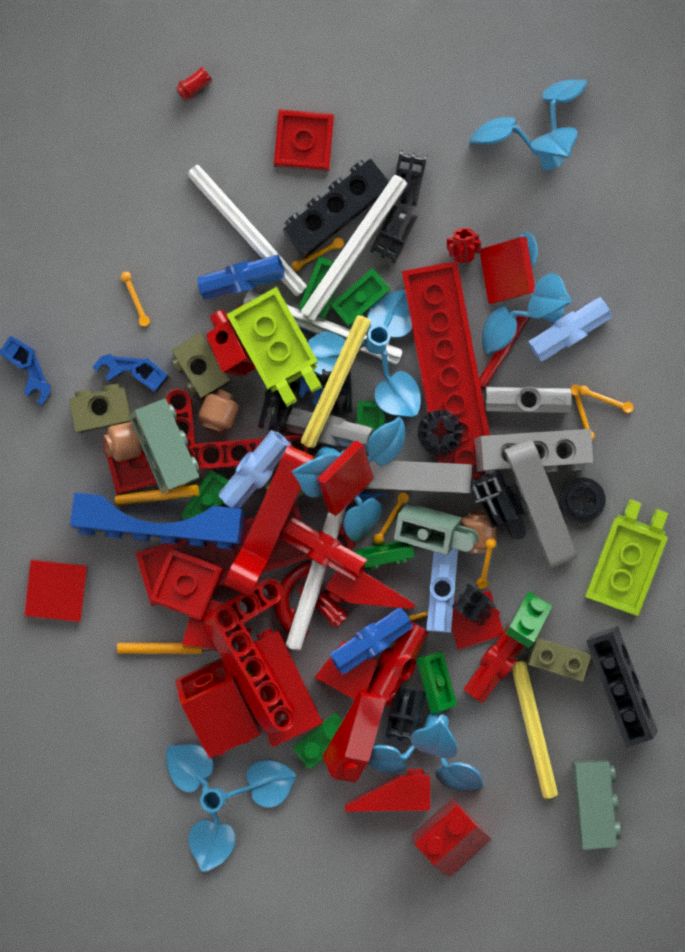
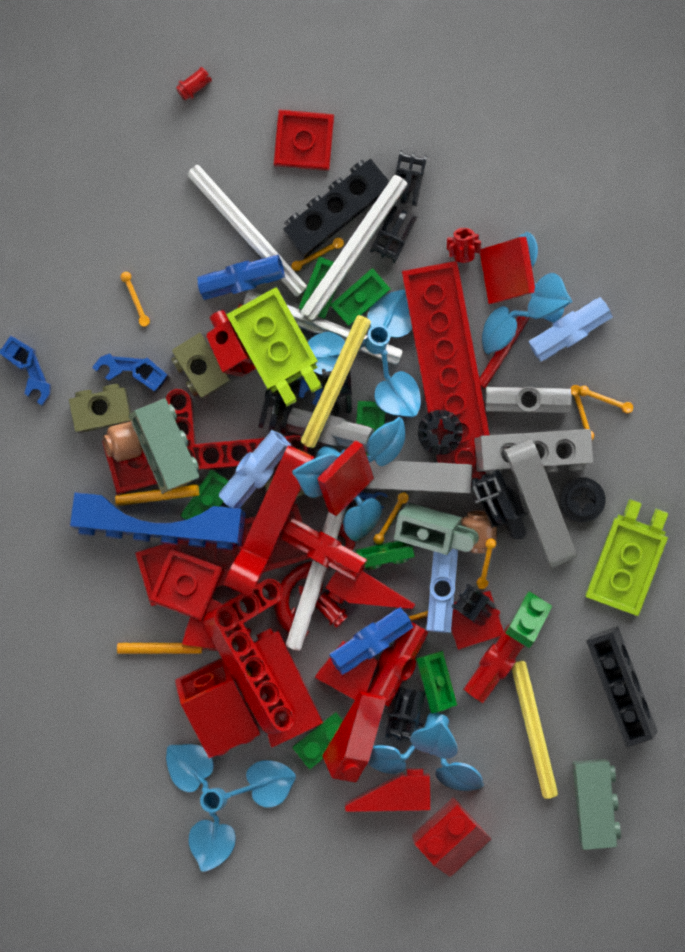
red tile [24,560,88,622] -> none
nougat head [198,390,239,433] -> none
dark azure plant [469,79,588,170] -> none
olive brick [526,637,591,682] -> none

